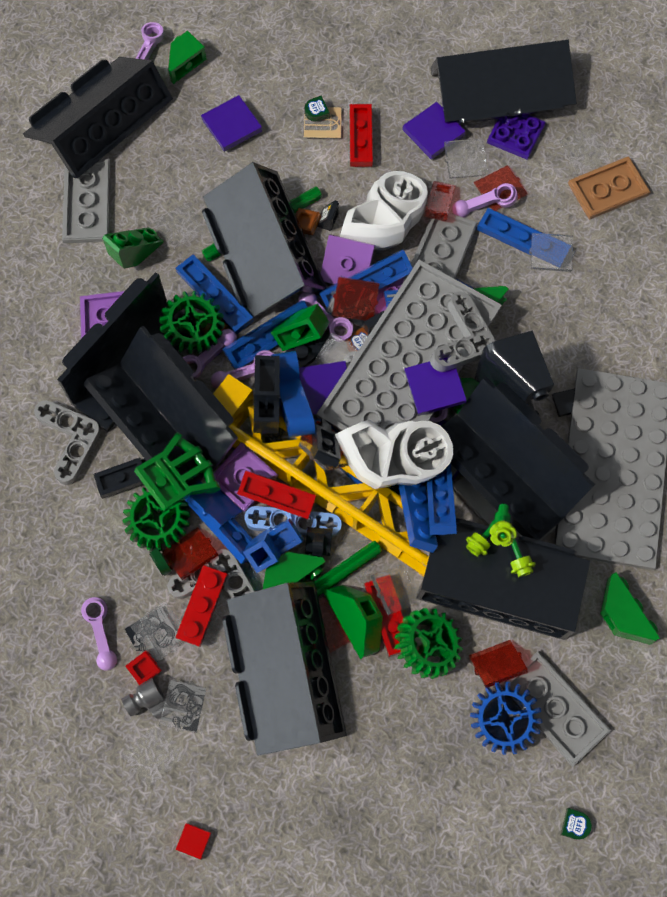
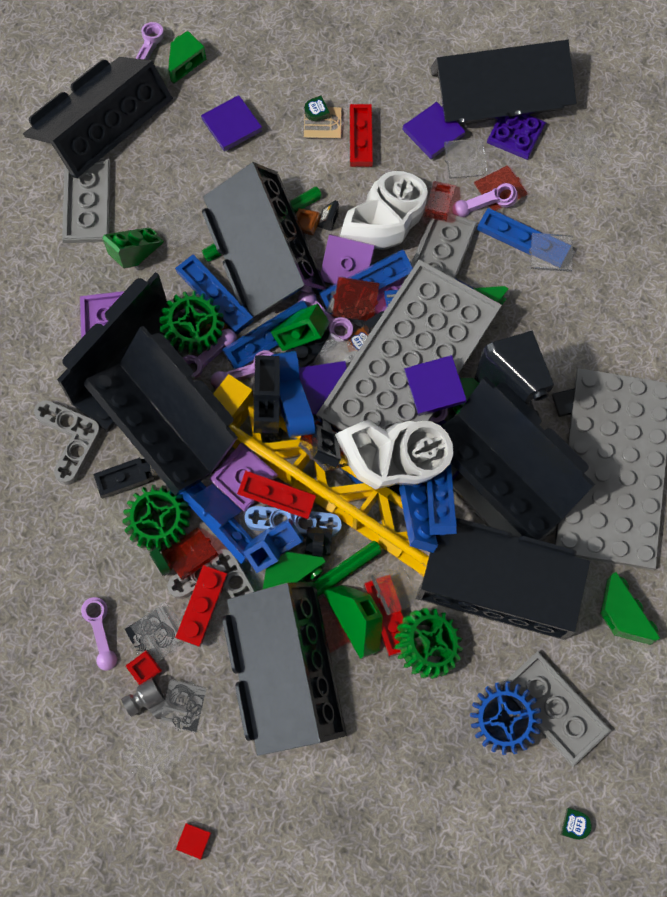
green plate [134,432,221,512] -> none
light grey beam [430,291,495,372] -> none
lime plant [466,504,536,577] -> none
clear red piece [469,640,528,688] -> none
medium nougat tile [568,156,650,220] -> none

